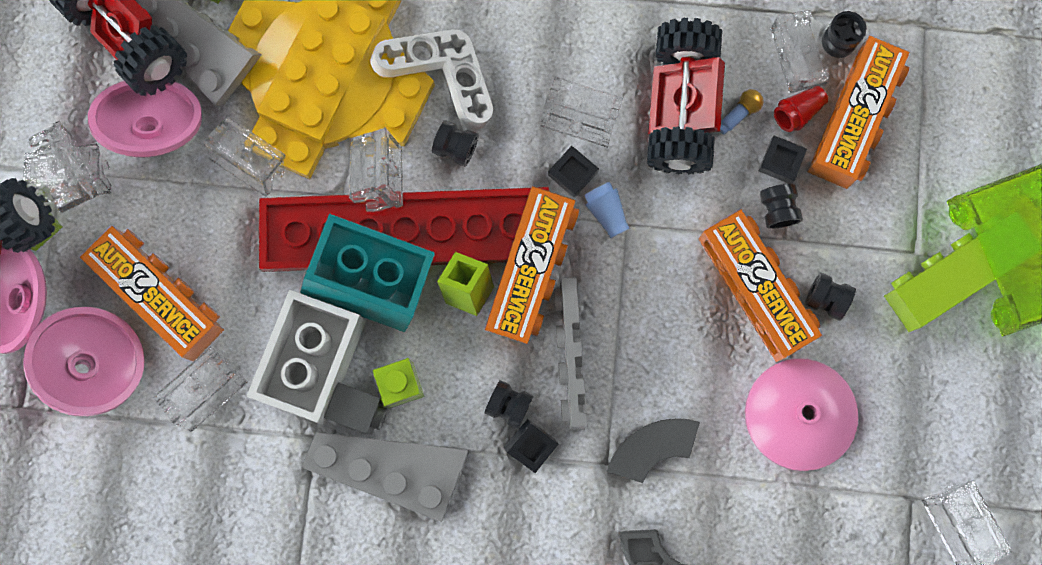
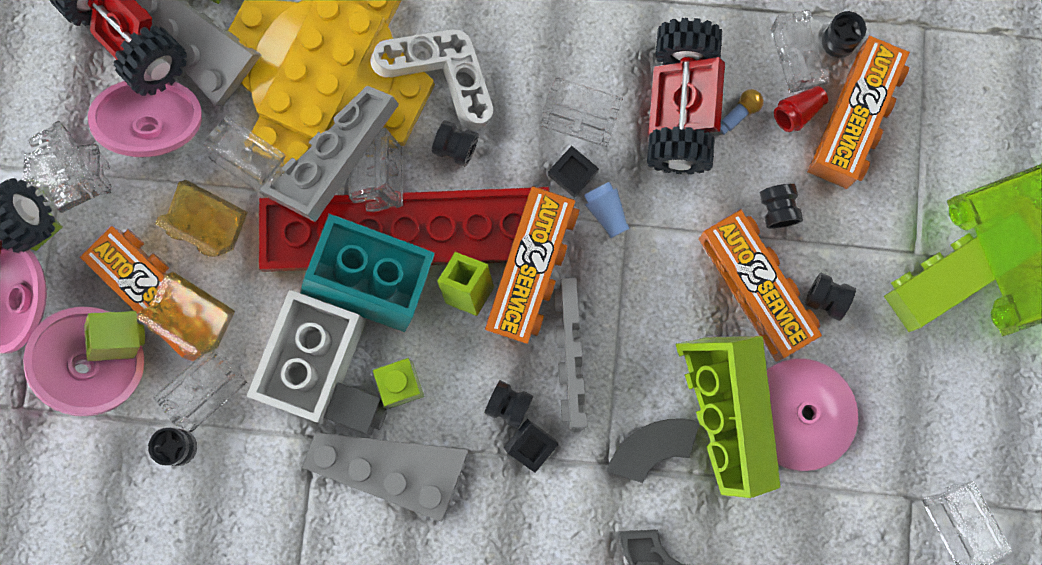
black plate [758,135,807,184] -> none
none -> lime brick [84,311,145,361]
none -> clear yellow bracket [137,272,235,357]
none -> black wheel [148,427,197,466]
none -> clear yellow bracket [155,180,248,257]
none -> light grey wing [259,86,399,222]
none -> lime wedge [675,336,781,498]

